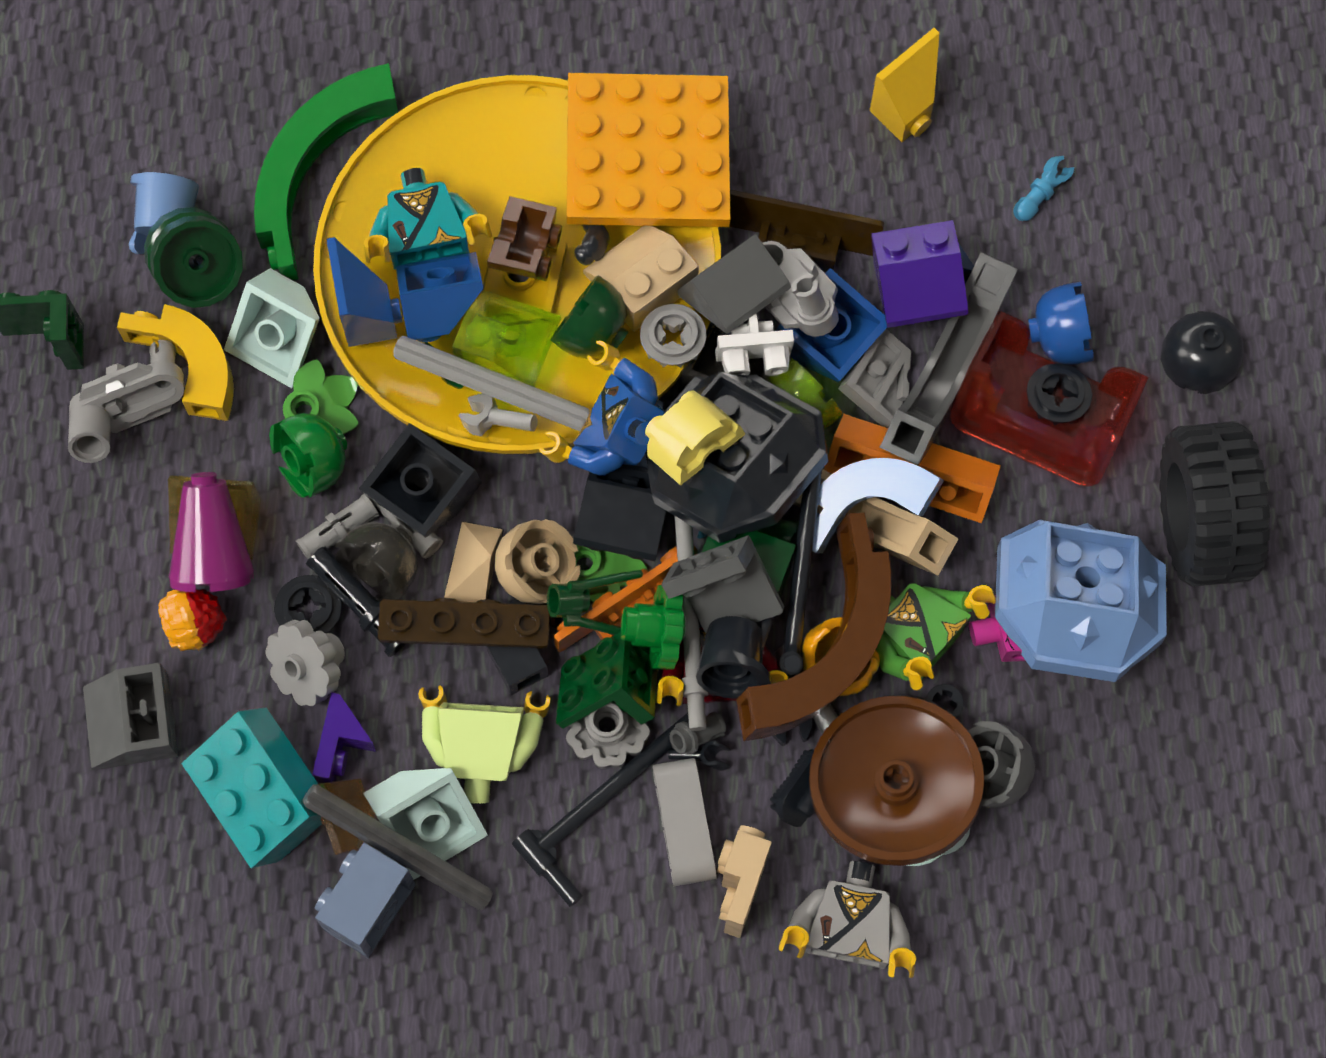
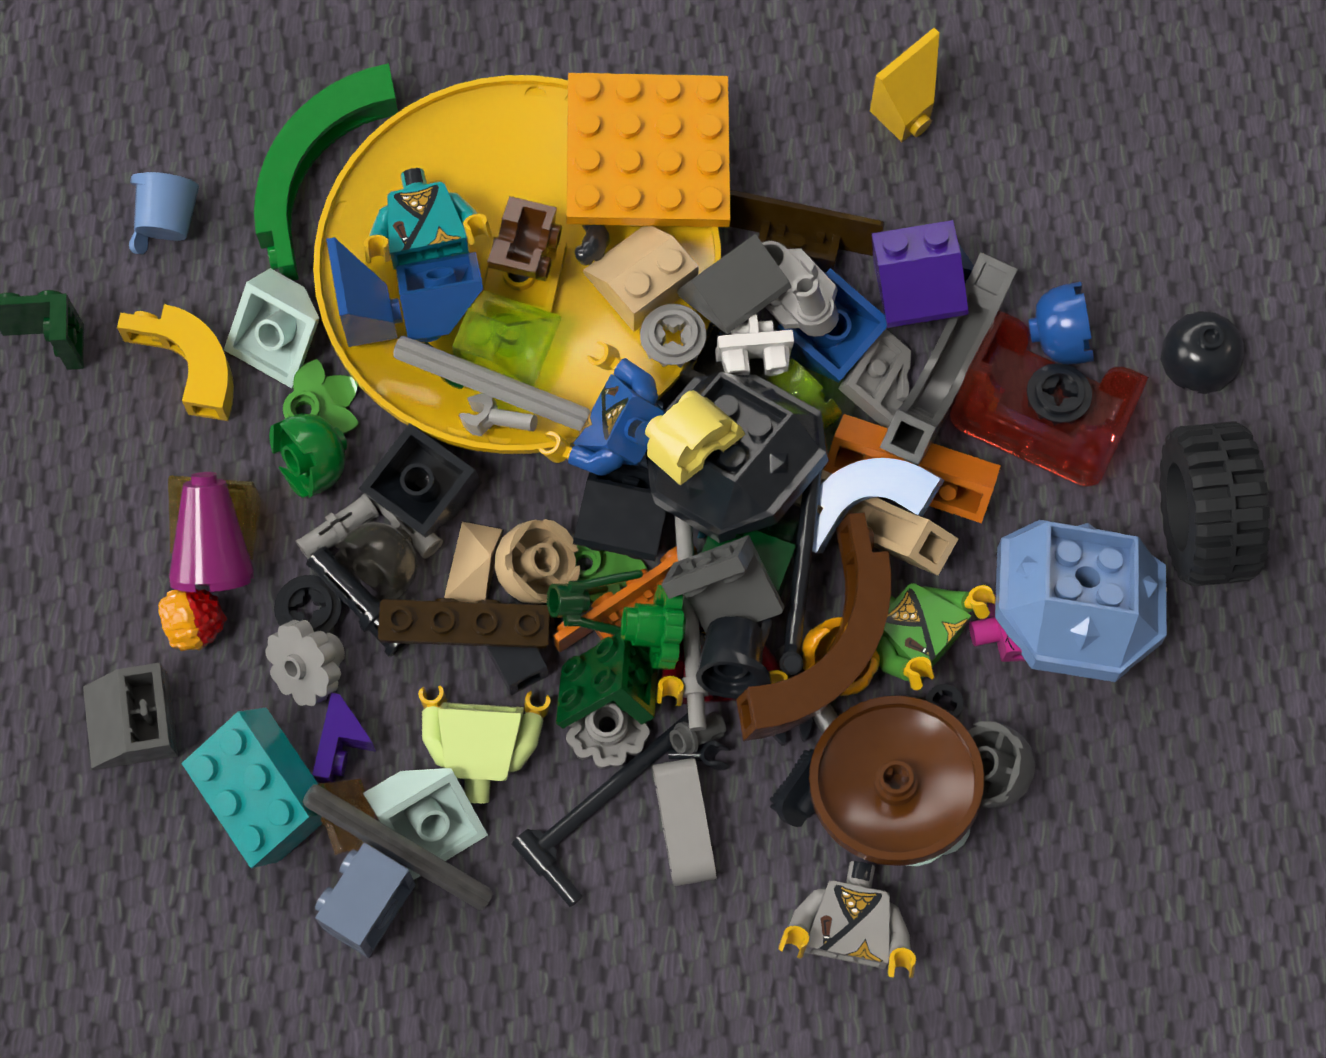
light grey piece [68,340,184,463] -> none
dark green wheel [144,207,243,308] -> none
dark green cylinder [551,275,629,359] -> none
tan plate [717,825,771,938] -> none
dark azure piece [1013,156,1074,221] -> none

